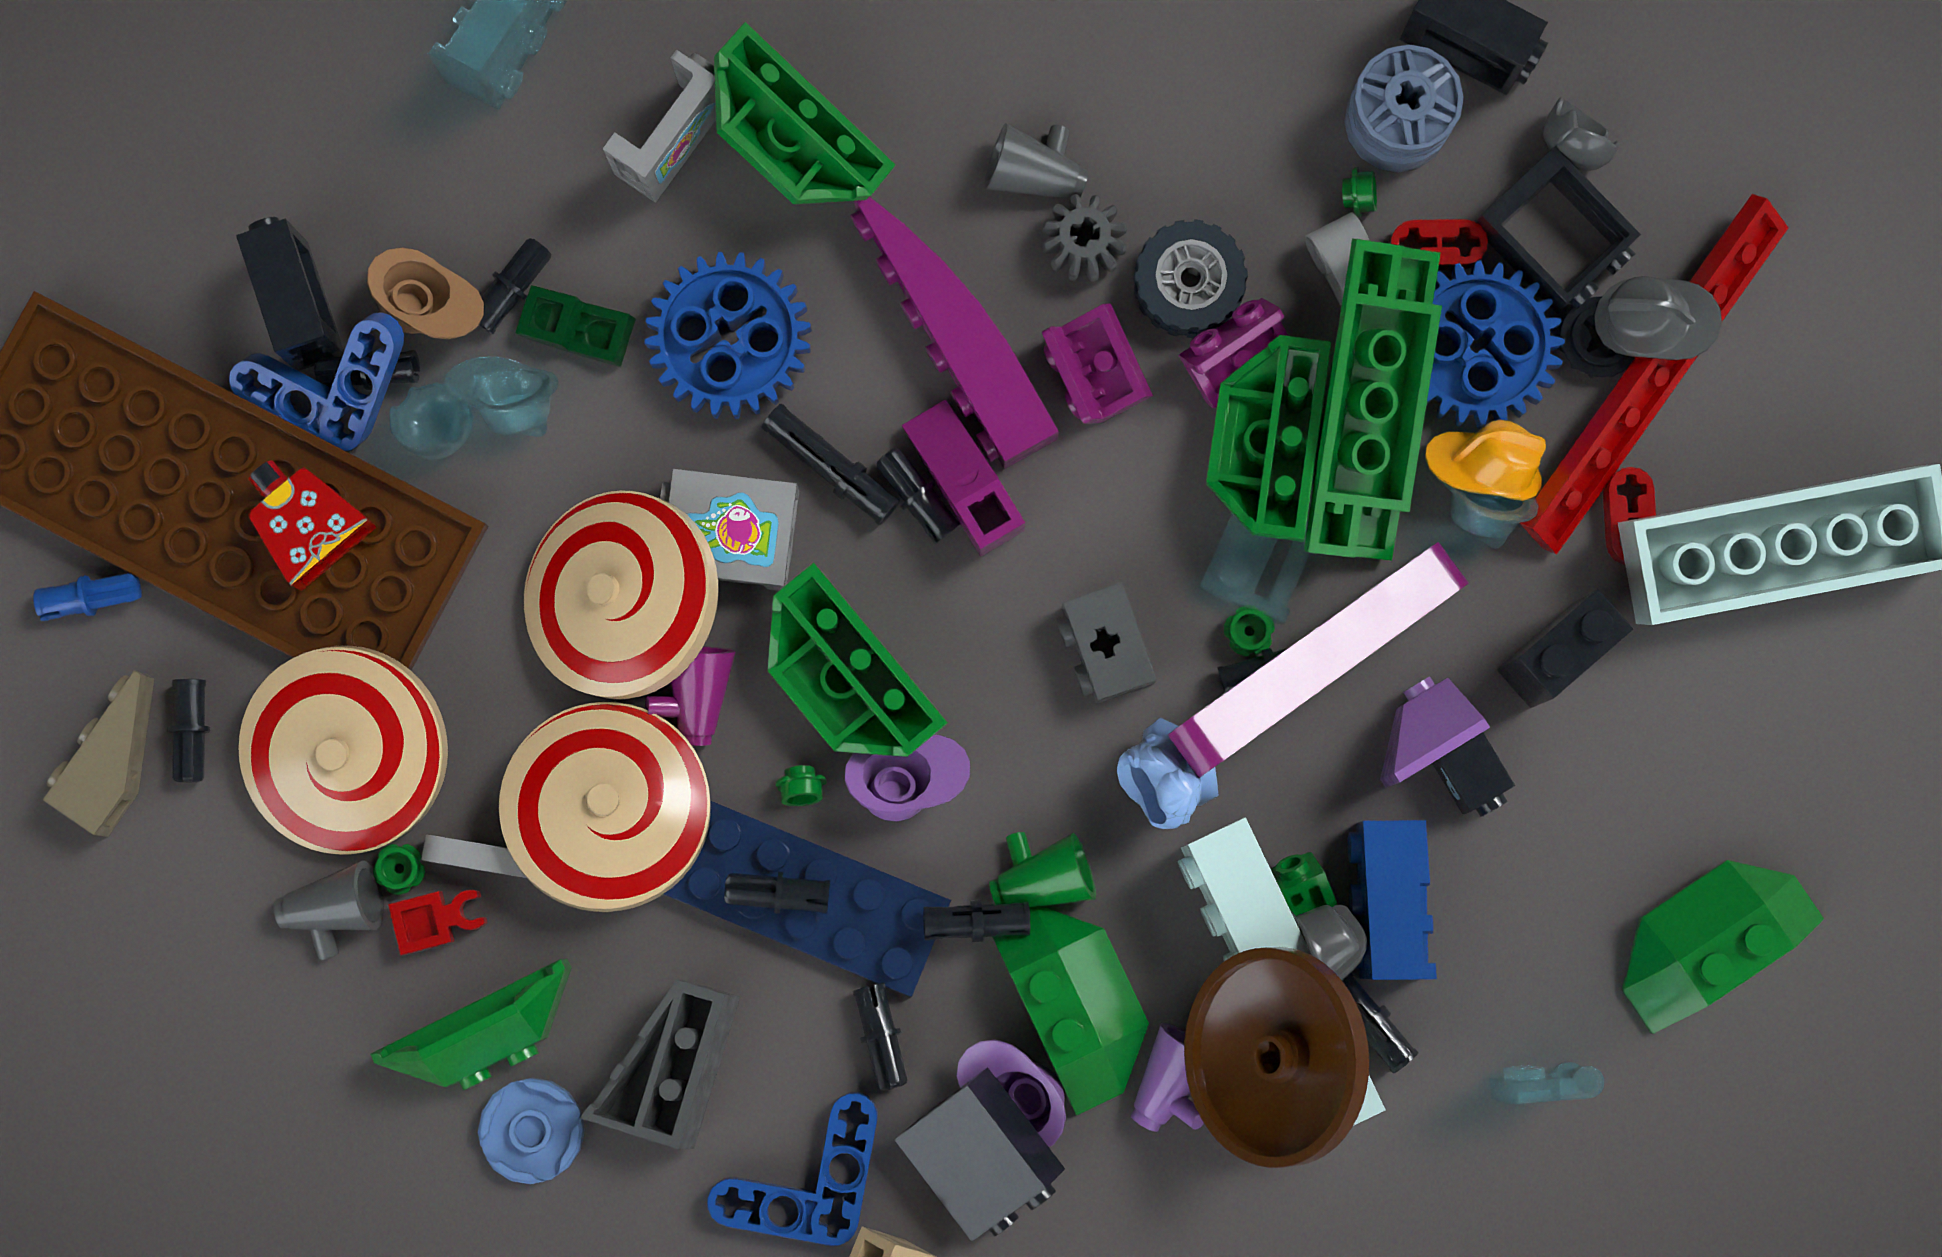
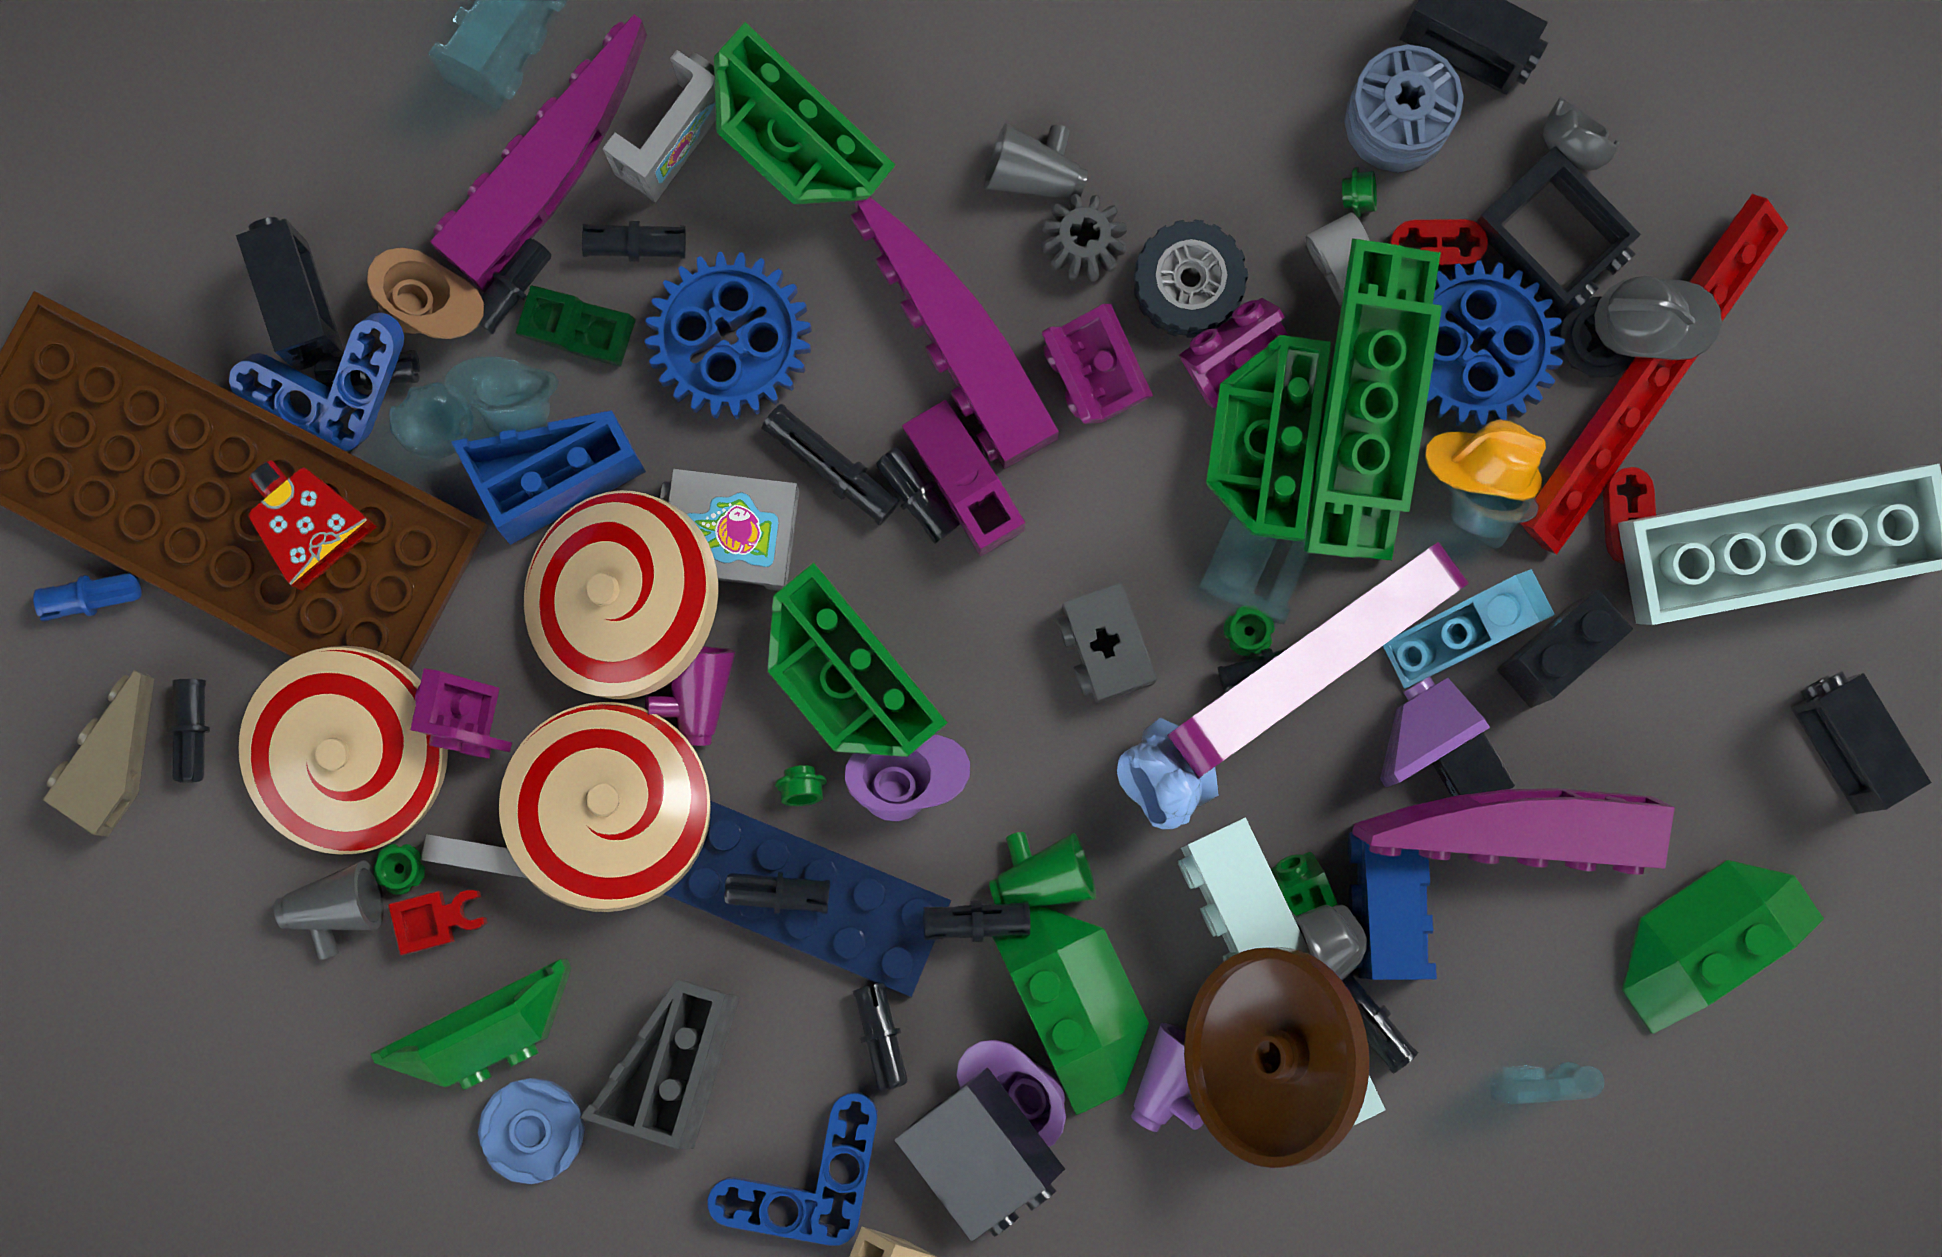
none -> magenta bracket [410,668,512,759]
none -> magenta slope [430,14,647,292]
none -> blue wedge [451,410,646,545]
none -> black pin [582,221,686,262]
none -> magenta slope [1352,788,1675,875]
none -> medium azure slope [1383,569,1555,689]
none -> black window [1791,671,1932,814]

